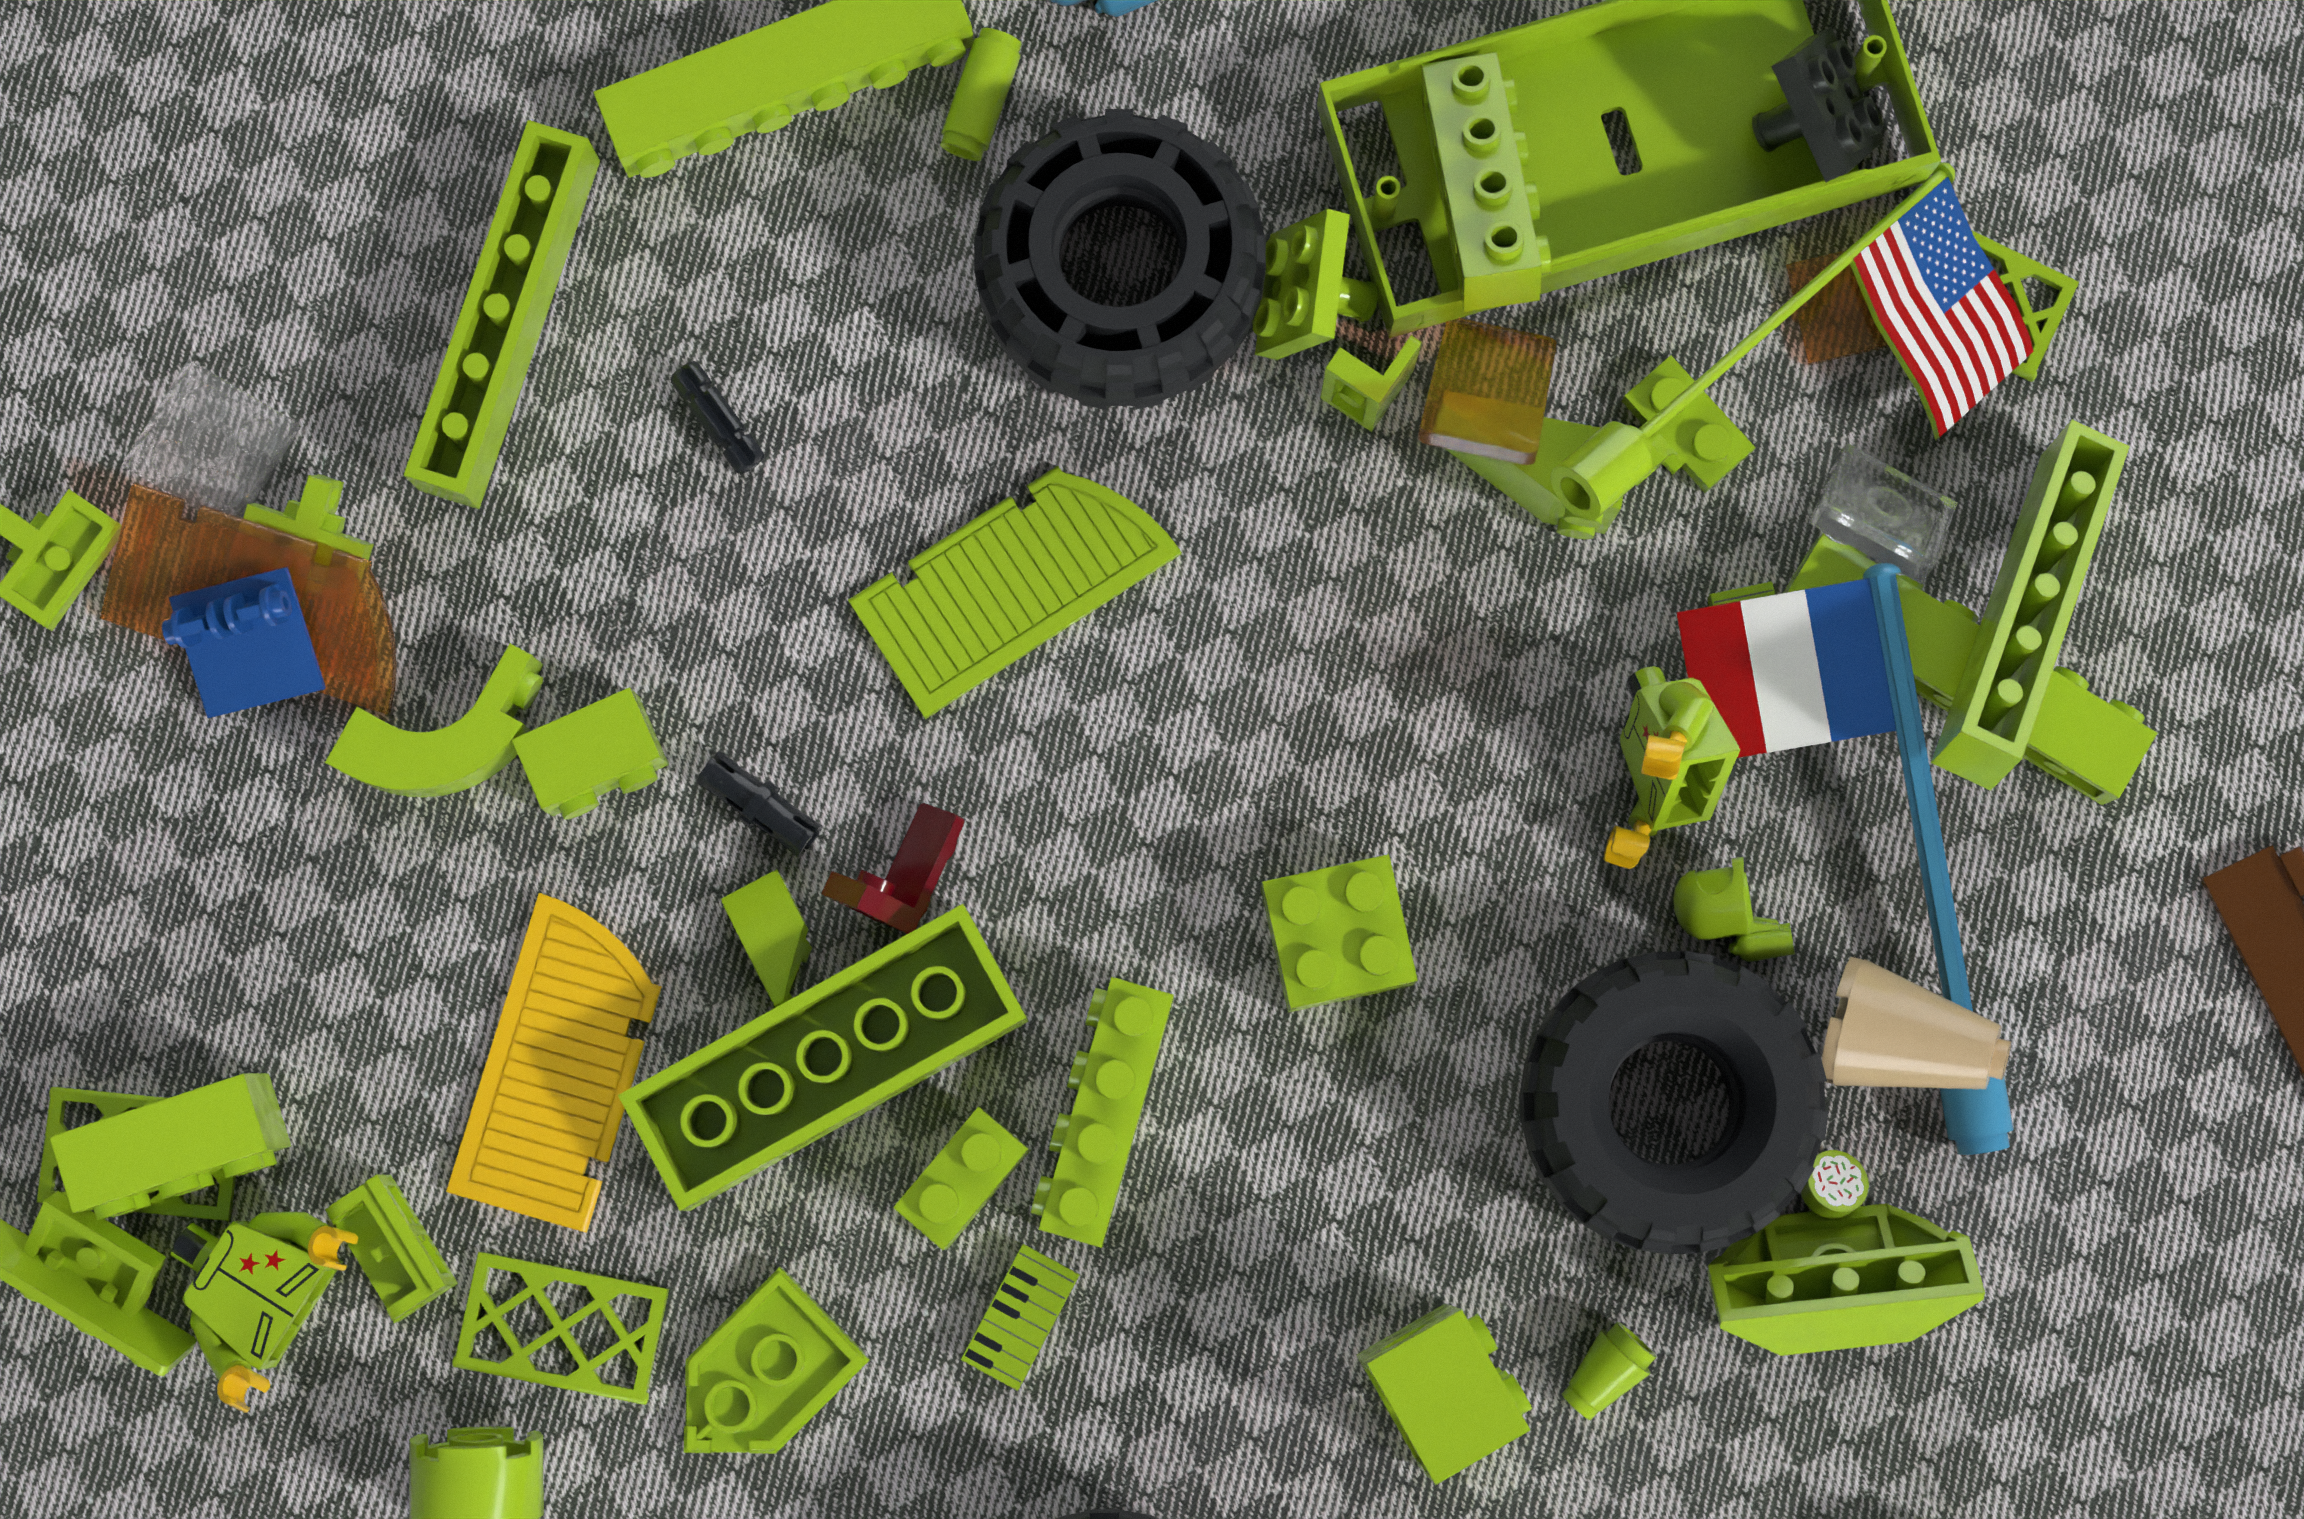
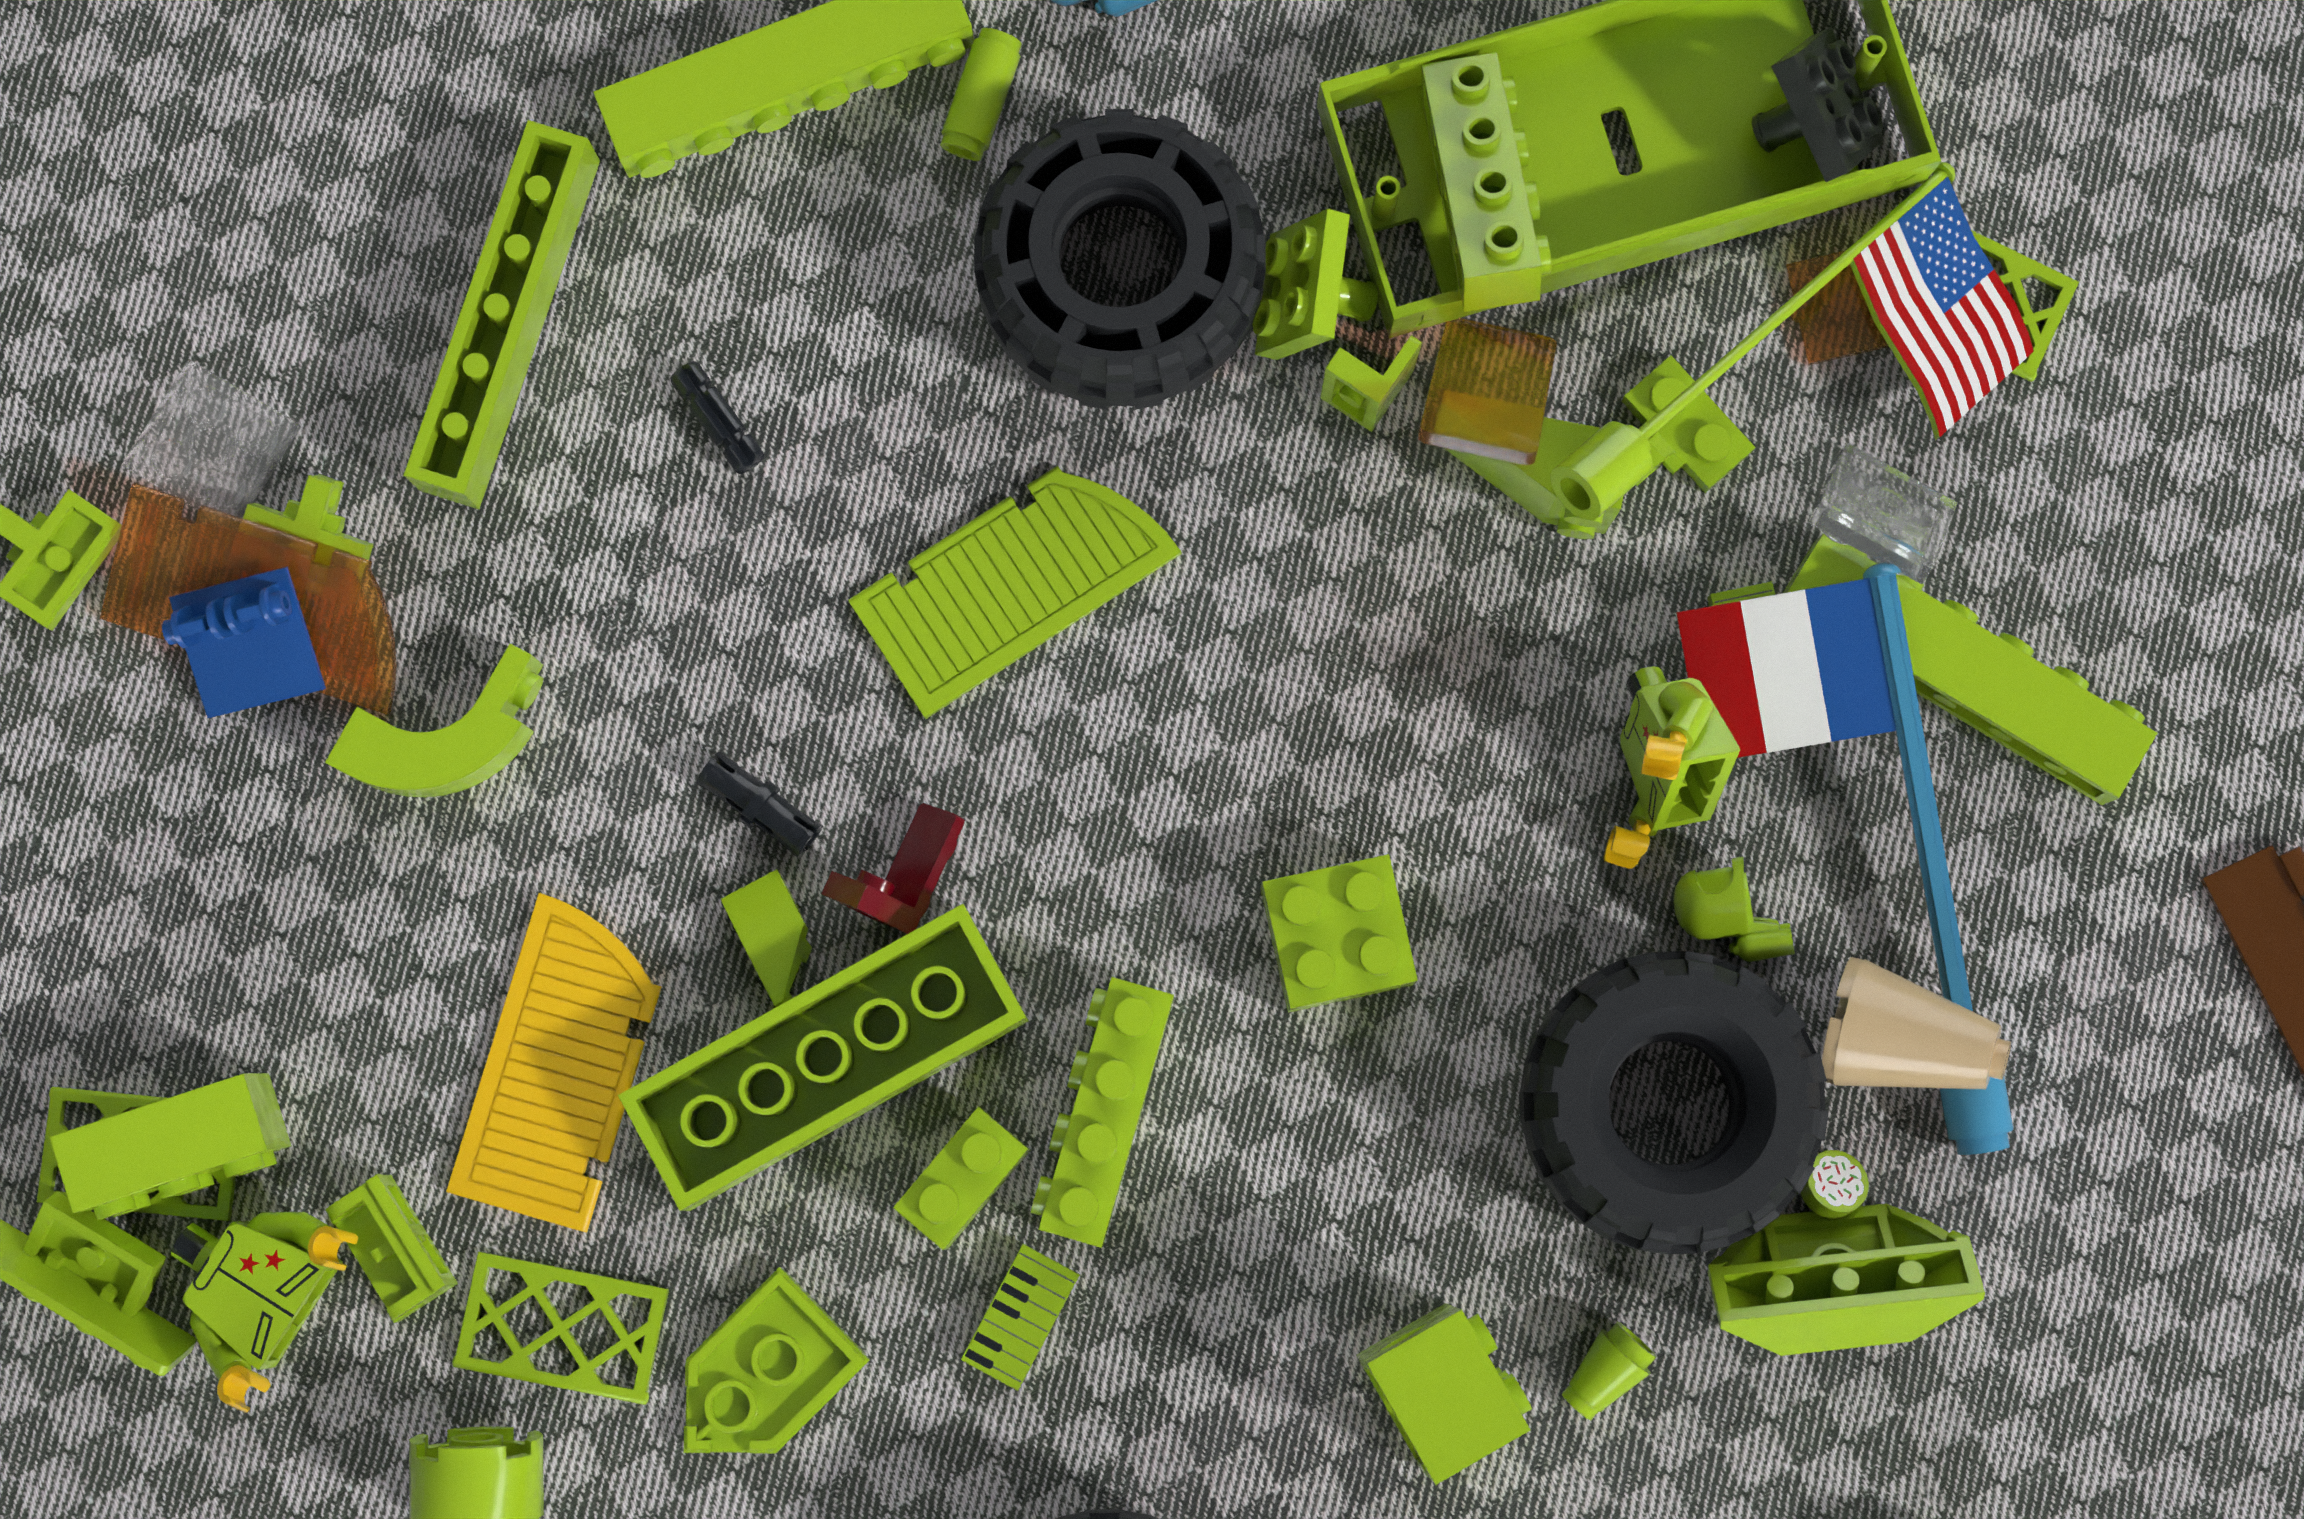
lime brick [511,687,669,820] -> none
lime brick [1931,419,2130,791] -> none

